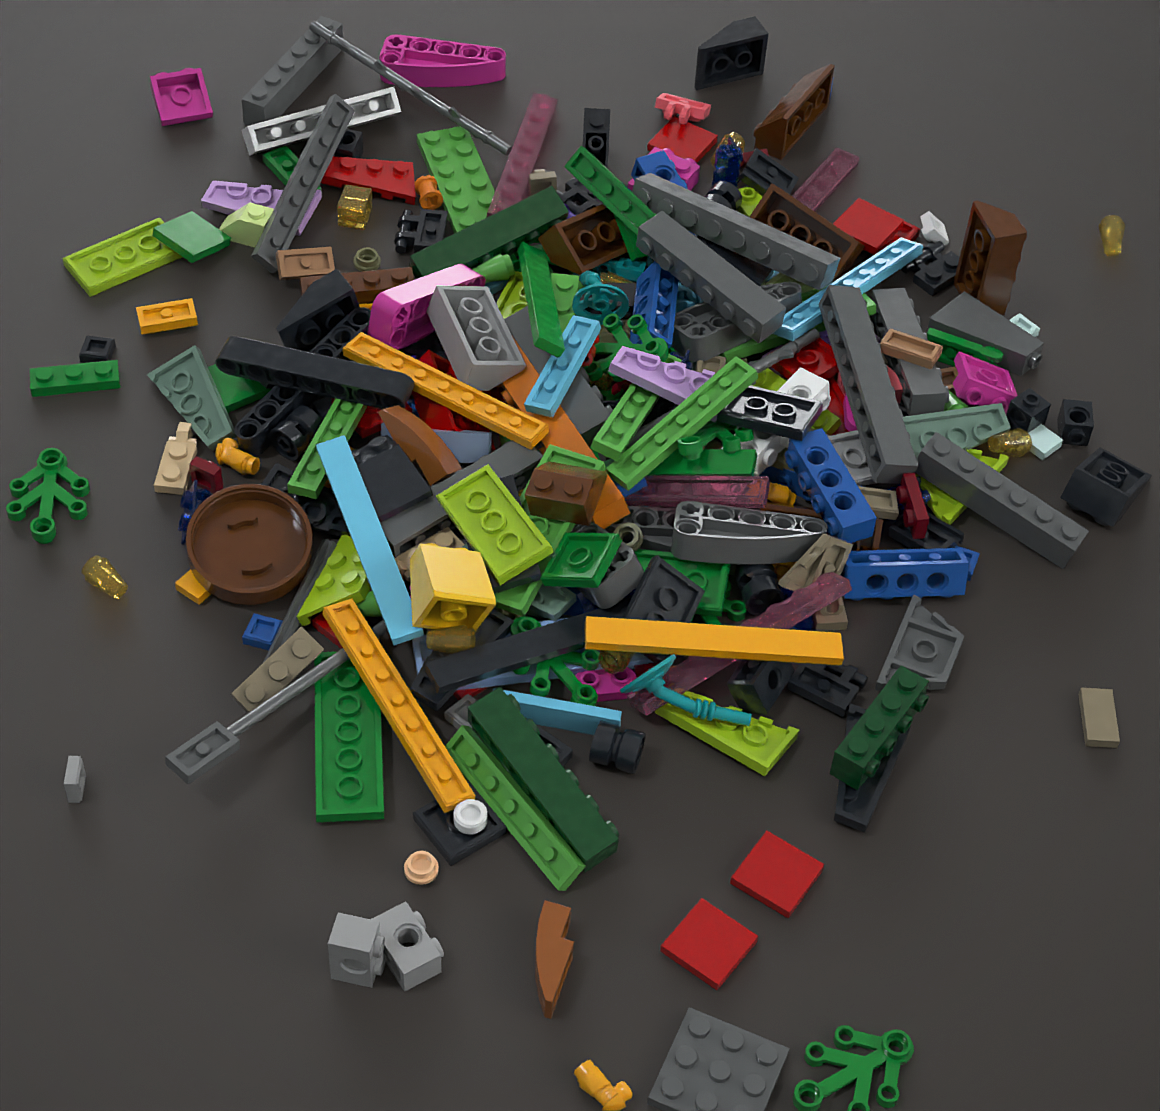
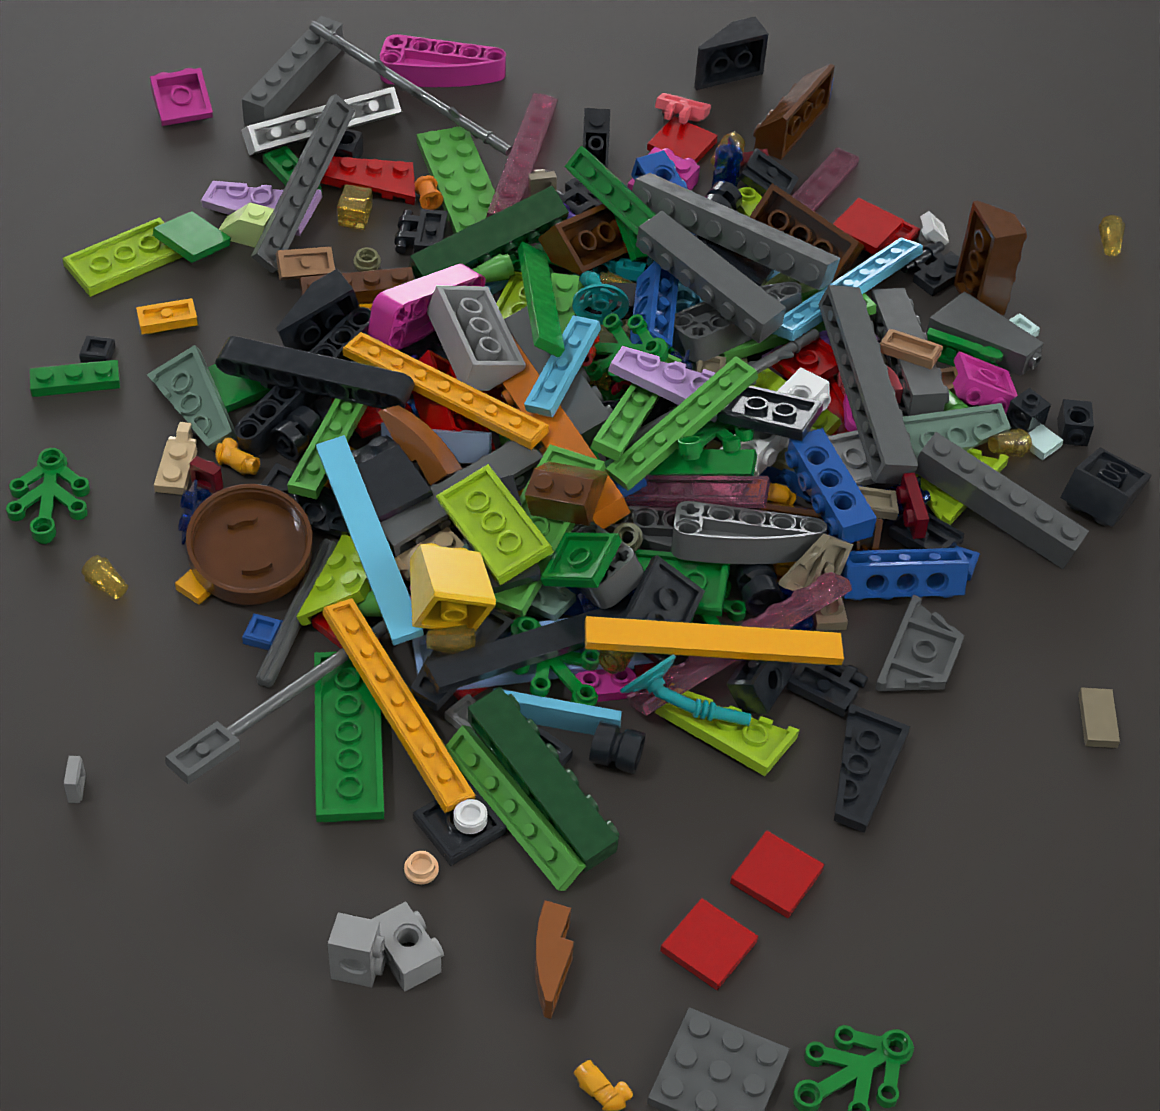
dark tan plate [231,626,324,713] -> none
dark green brick [829,665,929,790] -> none

